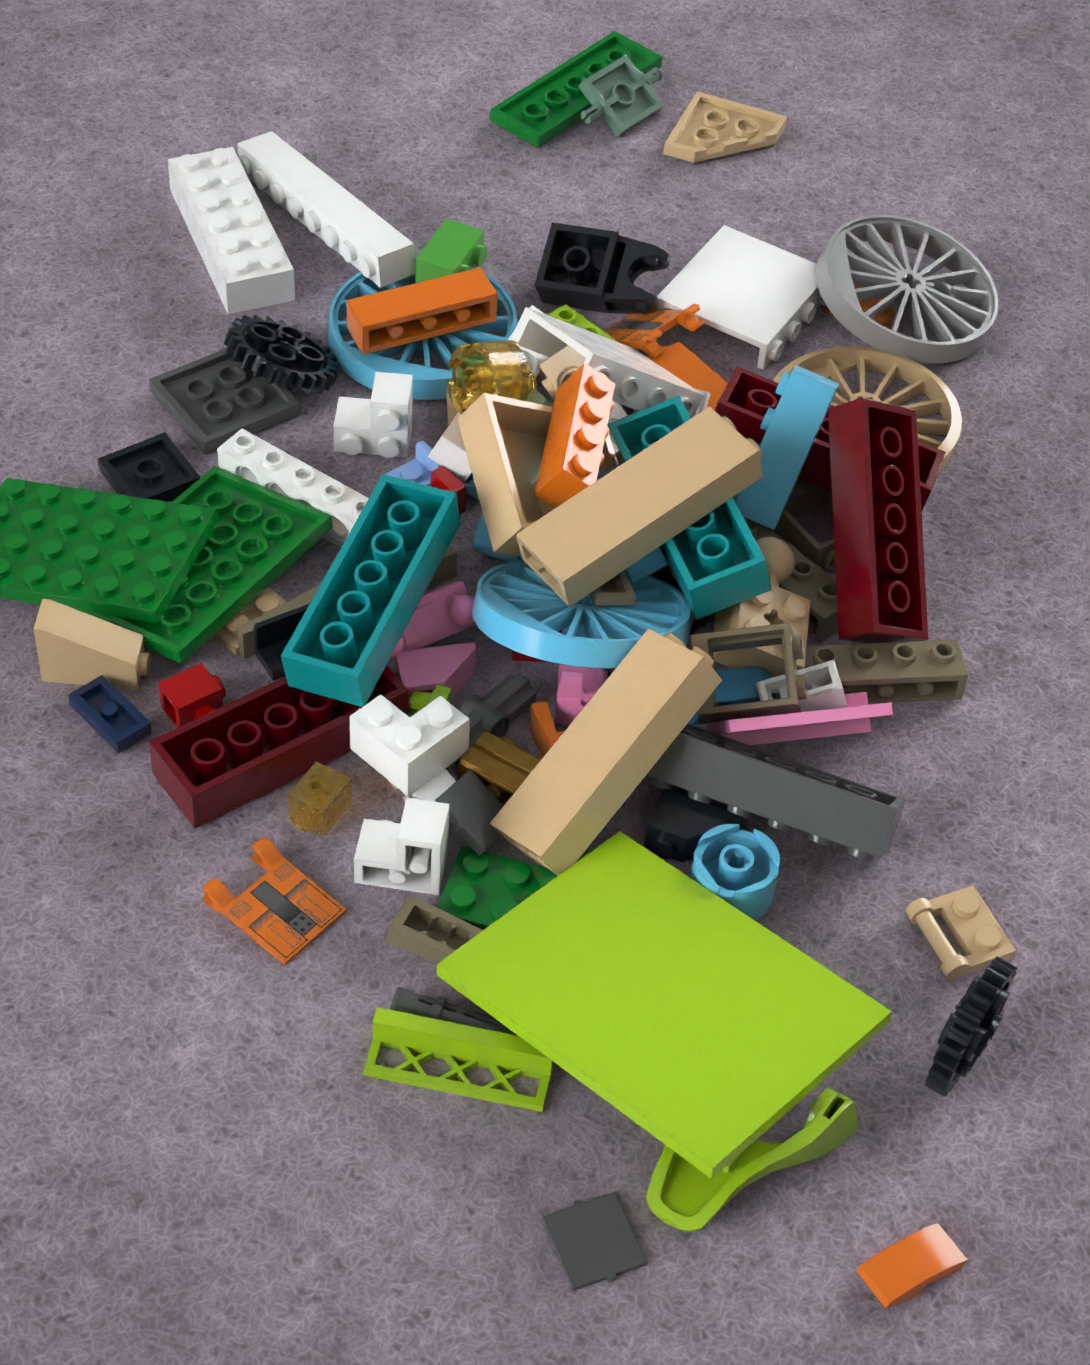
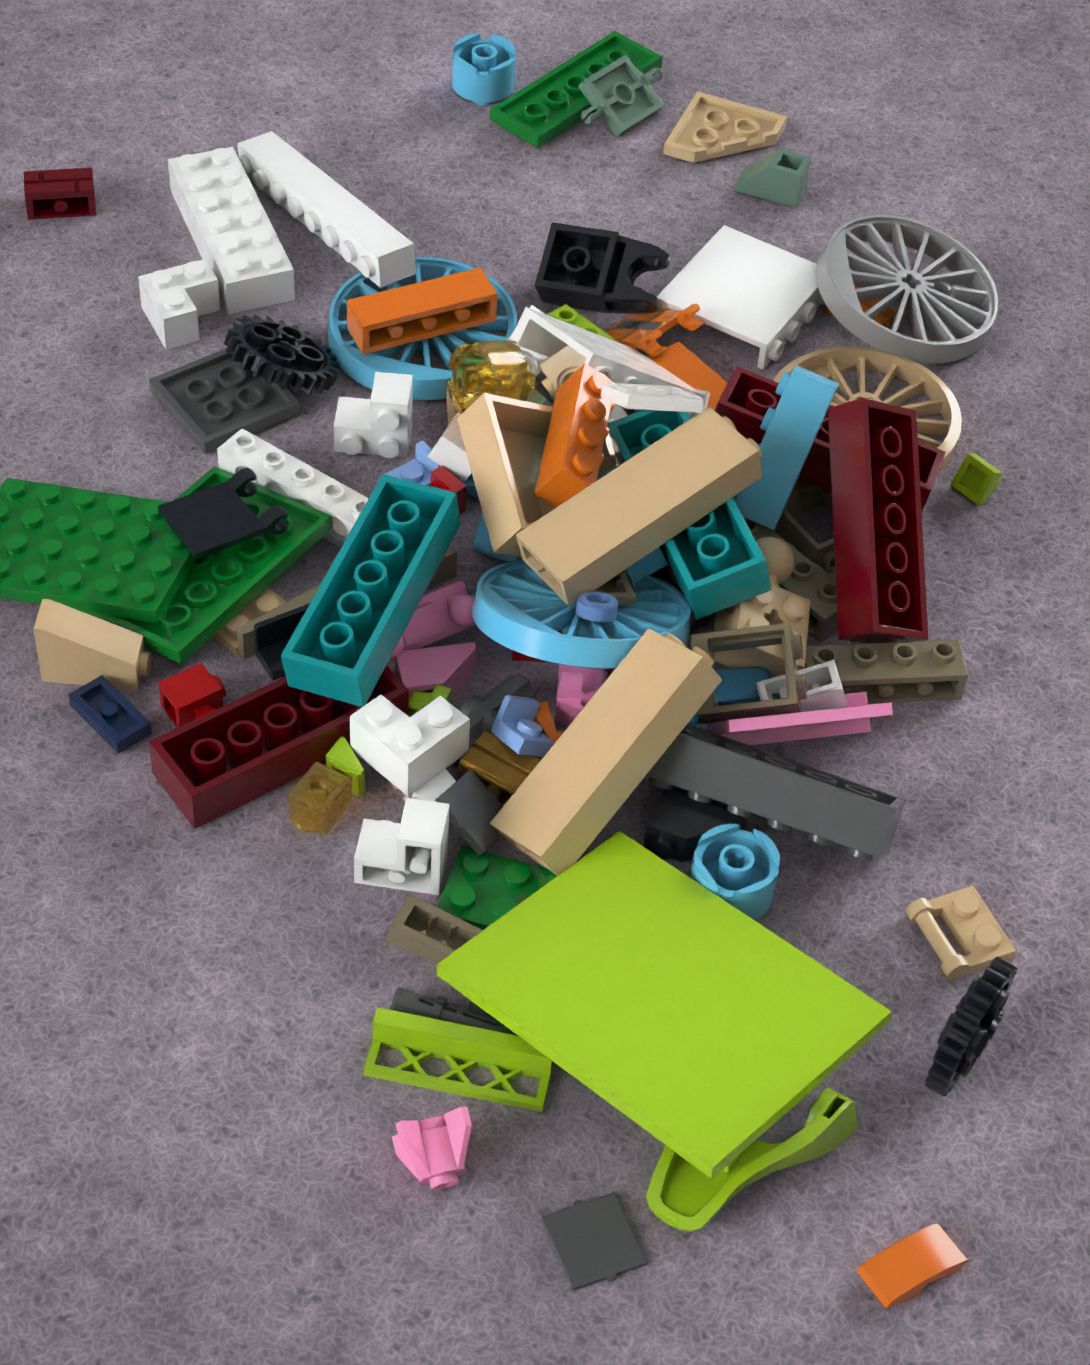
black plate [98,432,201,502] -> none
orange flag [202,837,347,965] -> none
bright green brick [416,219,487,283] -> none
none -> dark red brick [24,167,97,220]
none -> white brick [138,259,220,350]
none -> black flag [158,468,288,560]
none -> lime slope [325,736,366,796]
none -> bright pink brick [392,1106,472,1190]
none -> medium azure brick [452,33,516,106]
none -> light blue bracket [490,695,555,757]
none -> medium blue tile [576,591,618,622]
none -> white tile [601,382,704,413]
none -> sand green slope [734,149,811,208]
none -> lime tile [950,453,1002,505]

